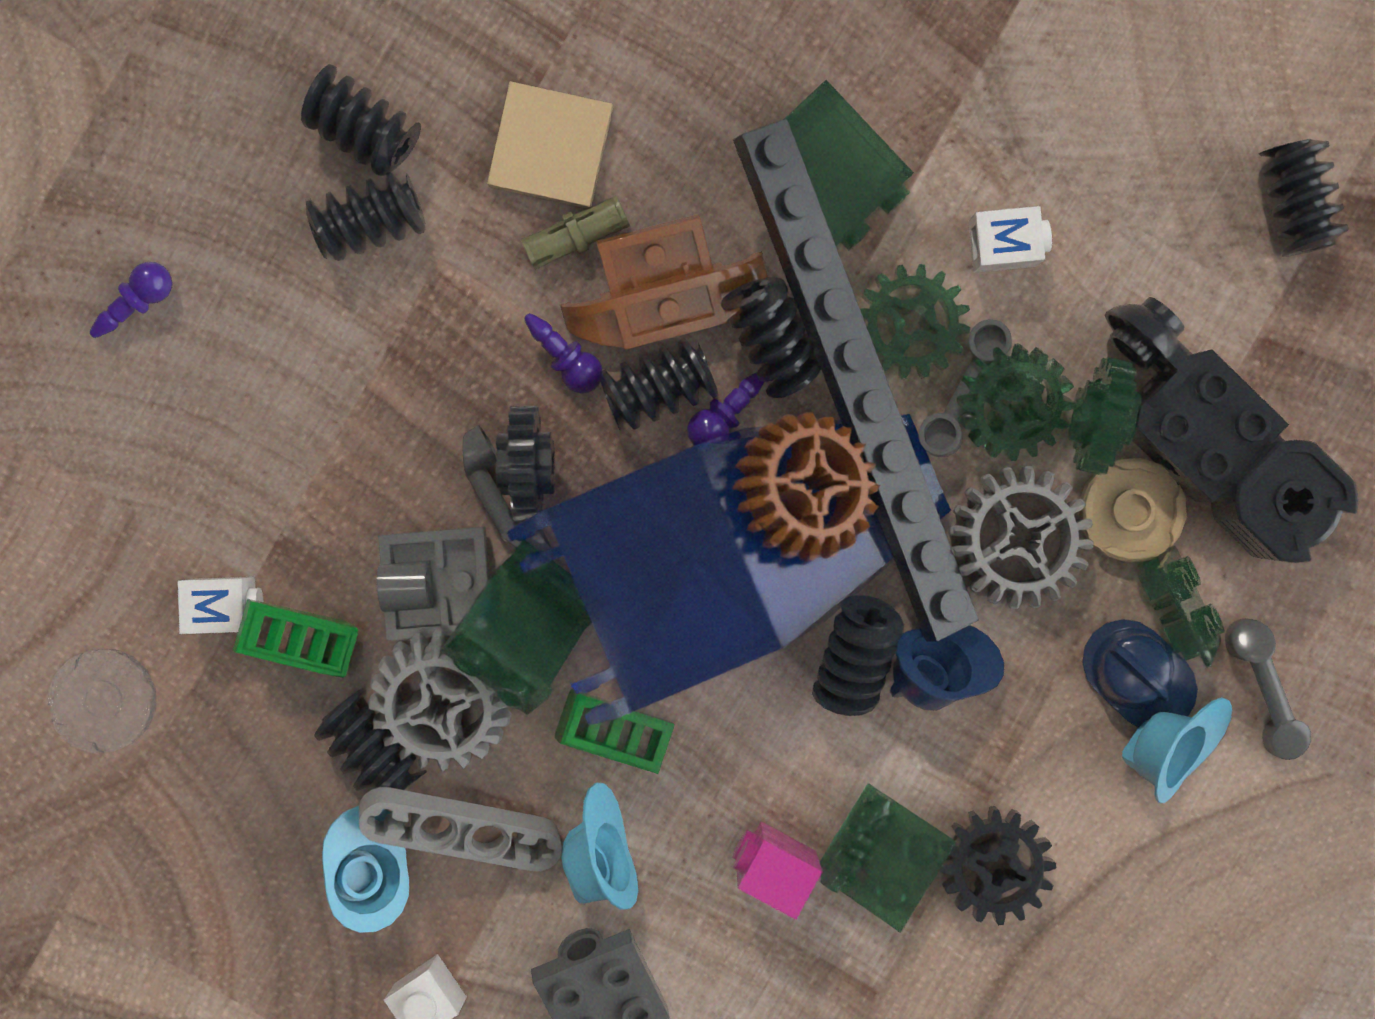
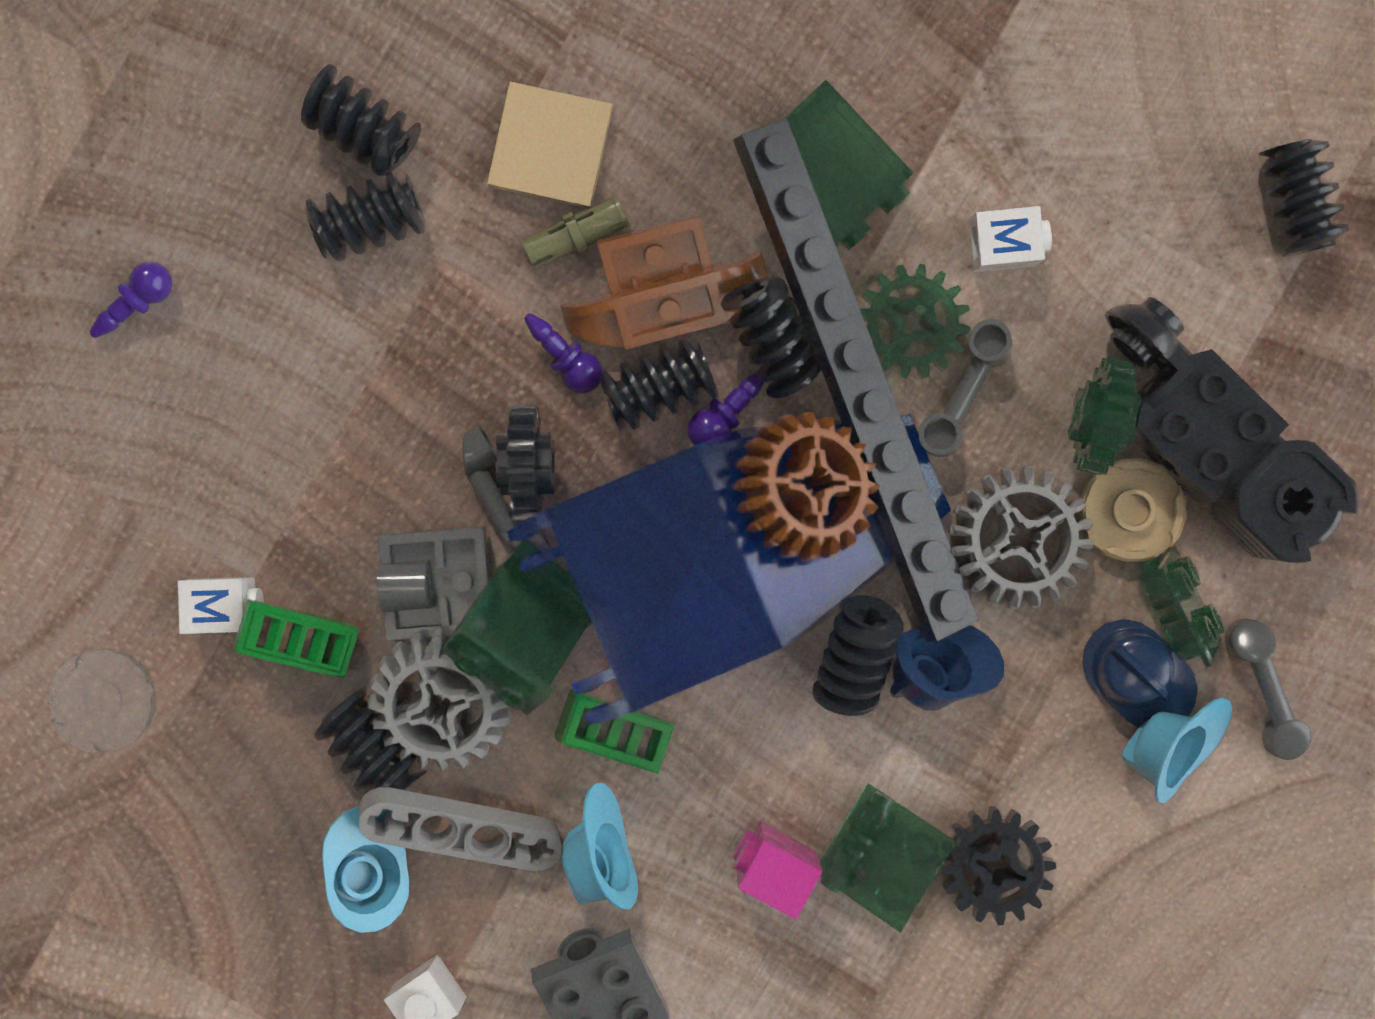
clear green gear [956,344,1075,461] -> none

